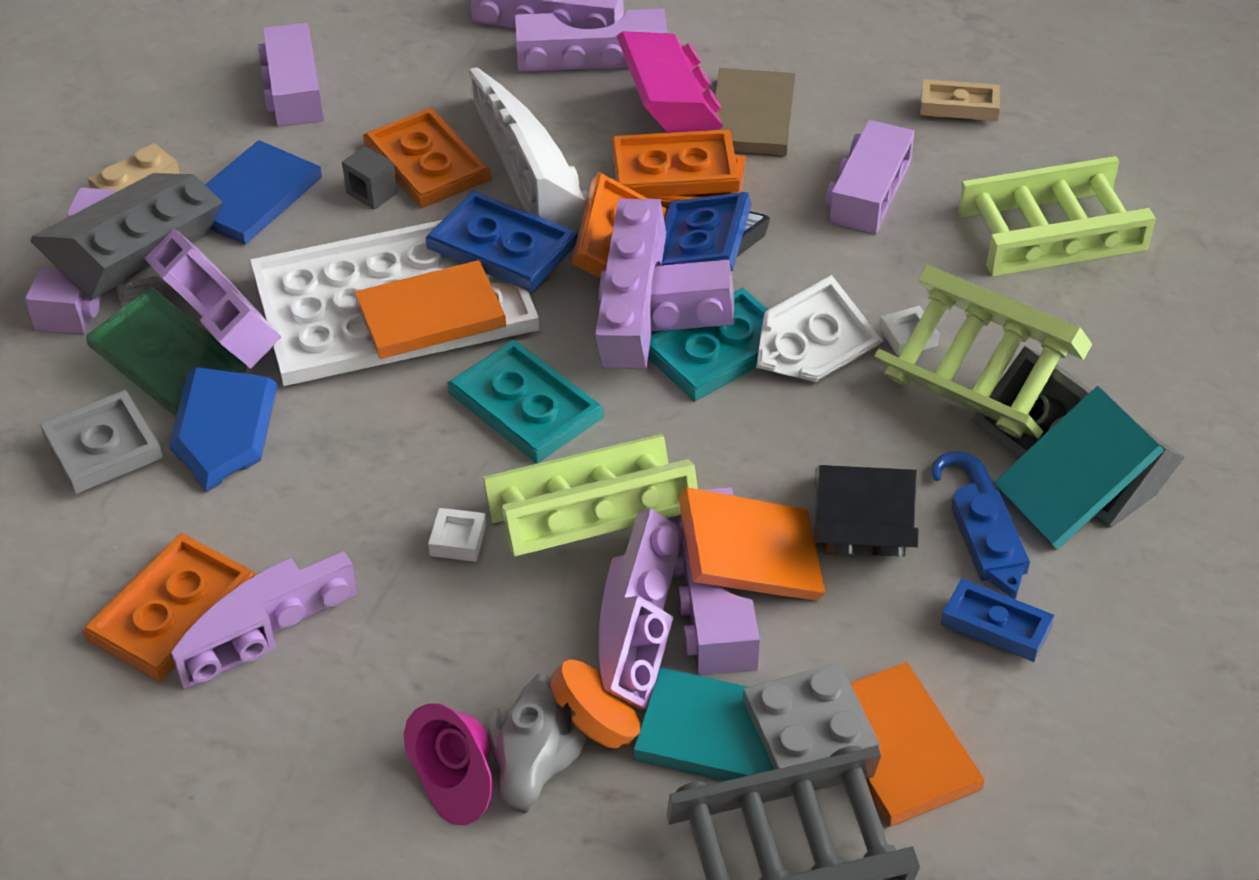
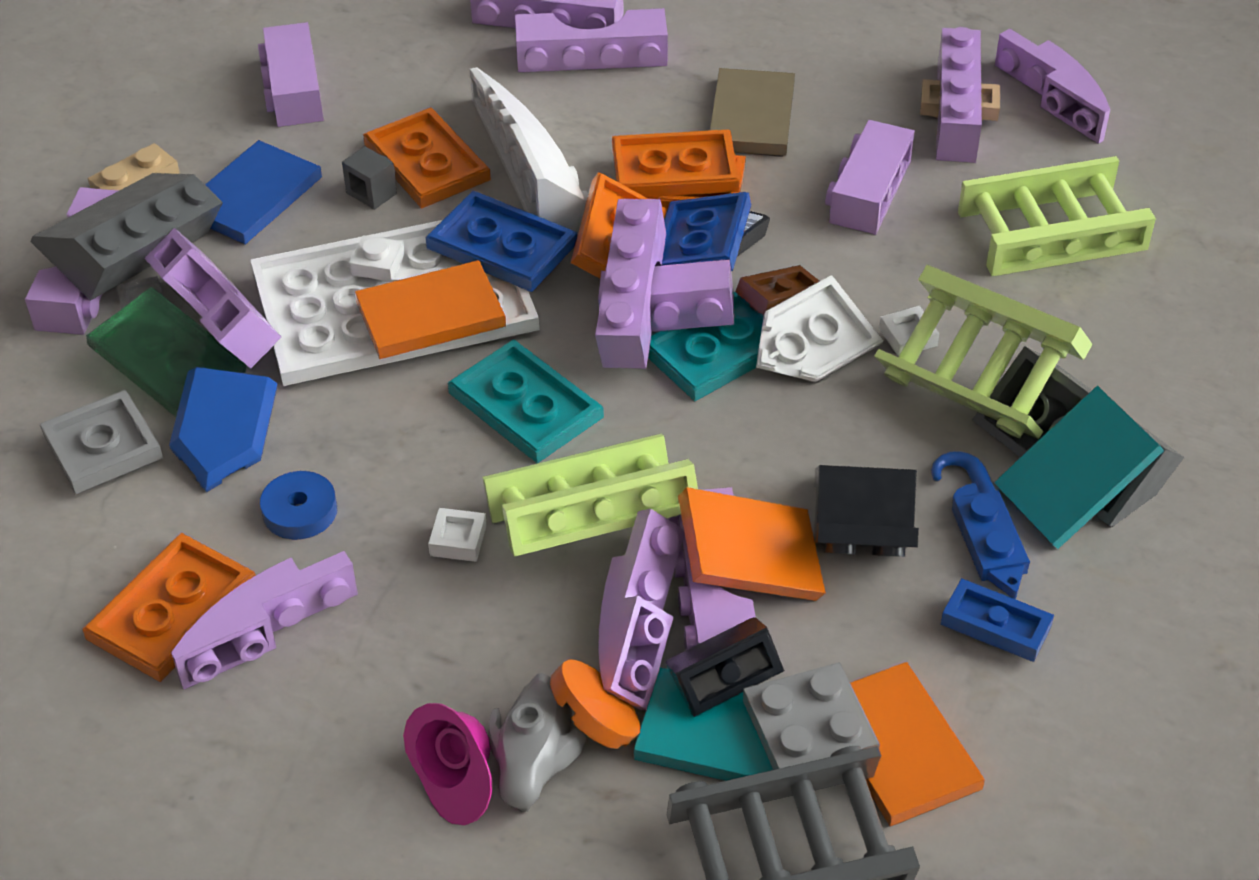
dark pink slope [616,31,723,133] -> none
none -> blue piece [260,471,337,540]
none -> white plate [349,235,405,282]
none -> black slope [666,617,785,717]
none -> reddish brown plate [735,265,820,316]
none -> lavender arch [936,27,982,163]
none -> lavender slope [995,29,1110,144]

